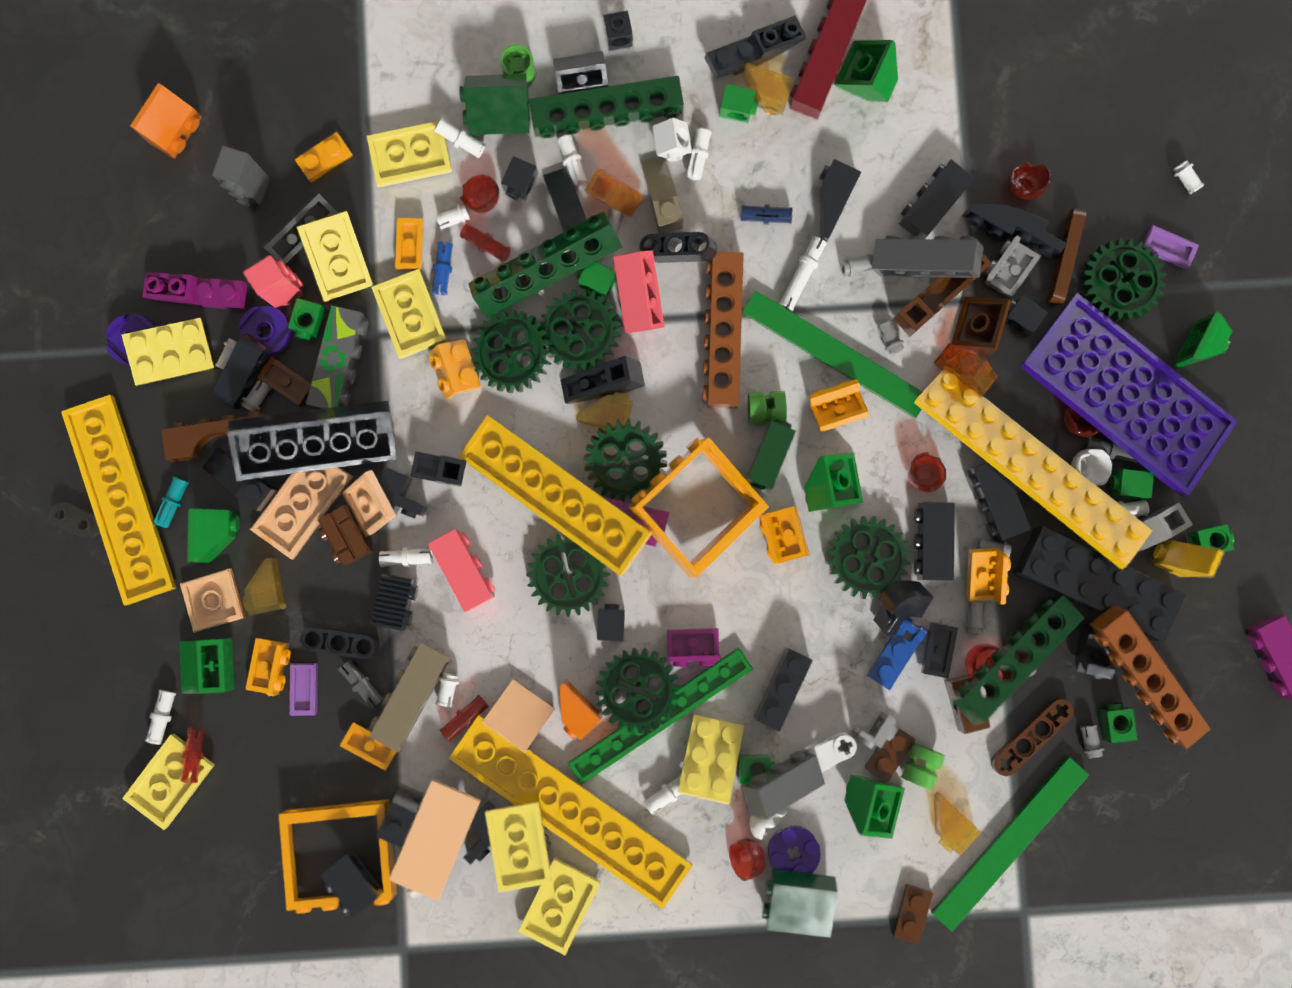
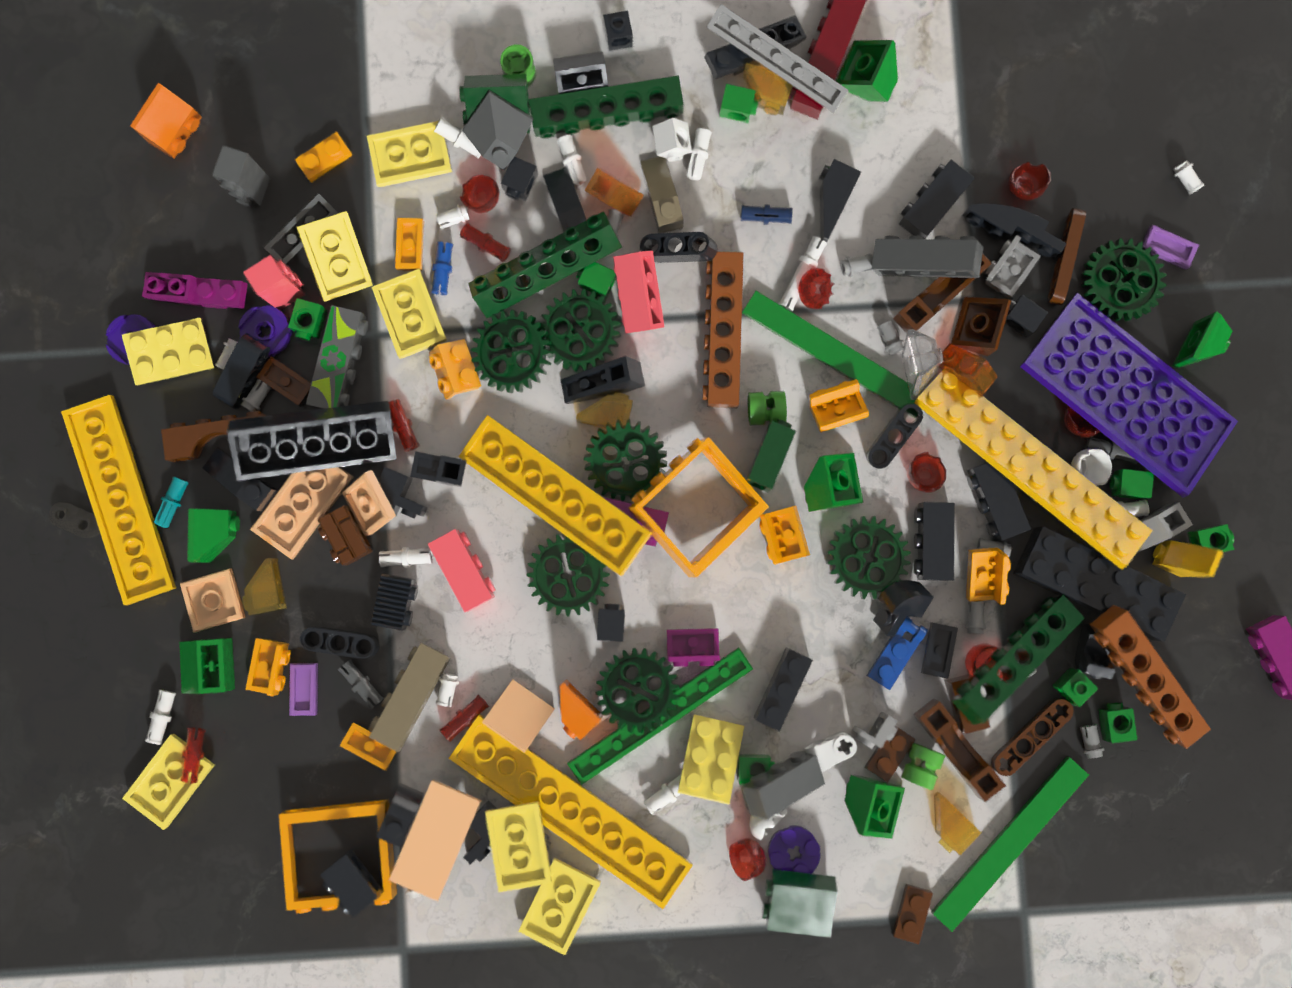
none -> clear red pin [389,399,420,452]
none -> dark grey slope [462,90,533,170]
none -> light grey plate [707,4,848,113]
none -> clear red gear [799,268,835,309]
none -> black beam [866,404,923,469]
none -> clear slope [901,329,943,400]
none -> reddish brown arch [913,699,1006,802]
none -> green brick [1052,668,1098,707]

